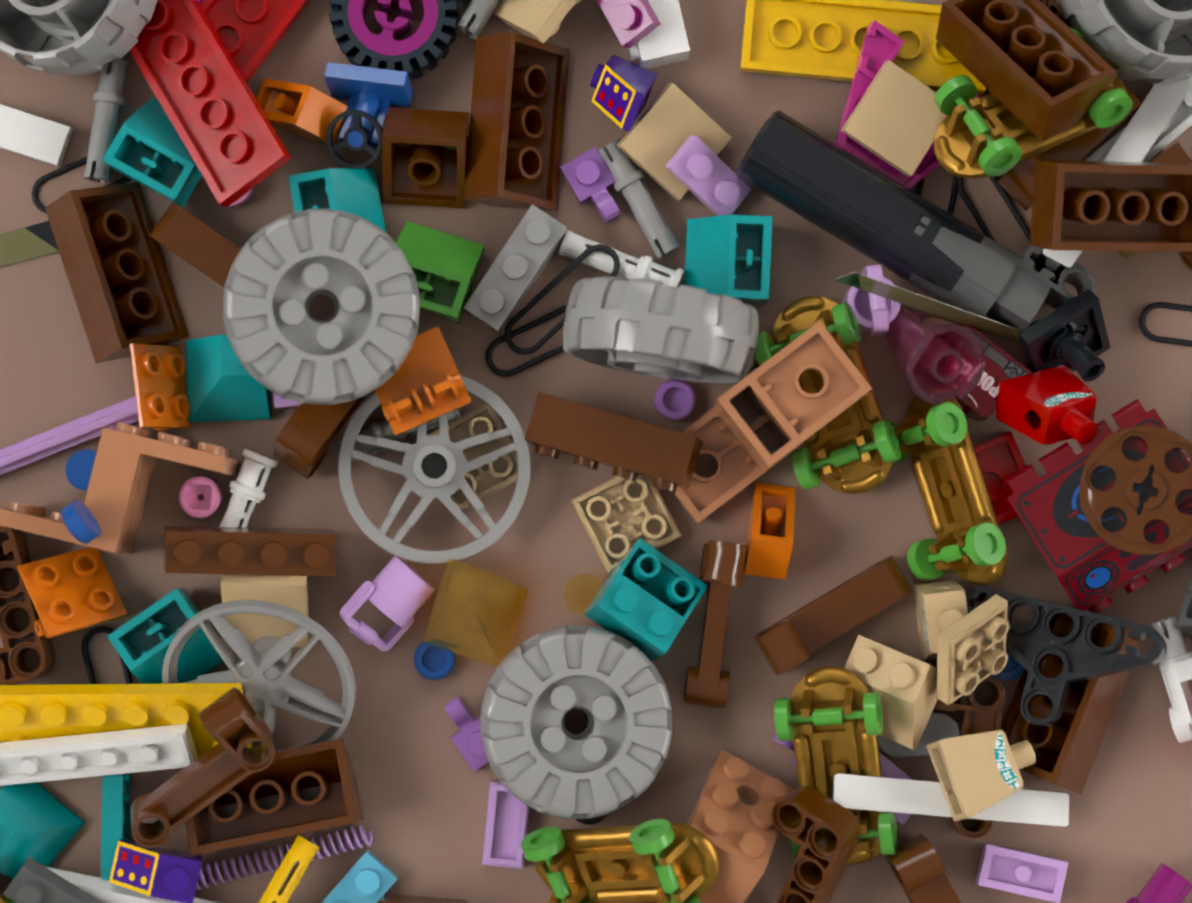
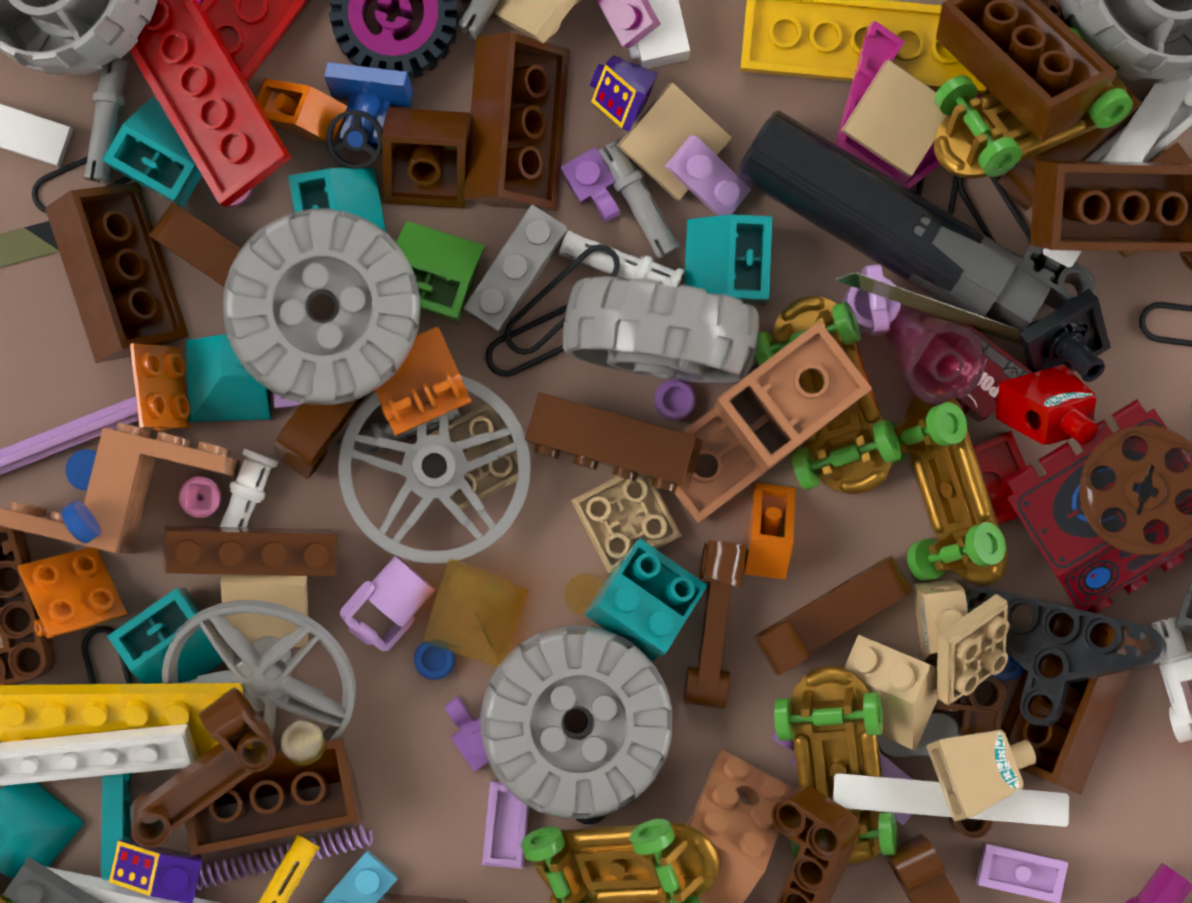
none -> clear yellow tile [281,720,326,766]

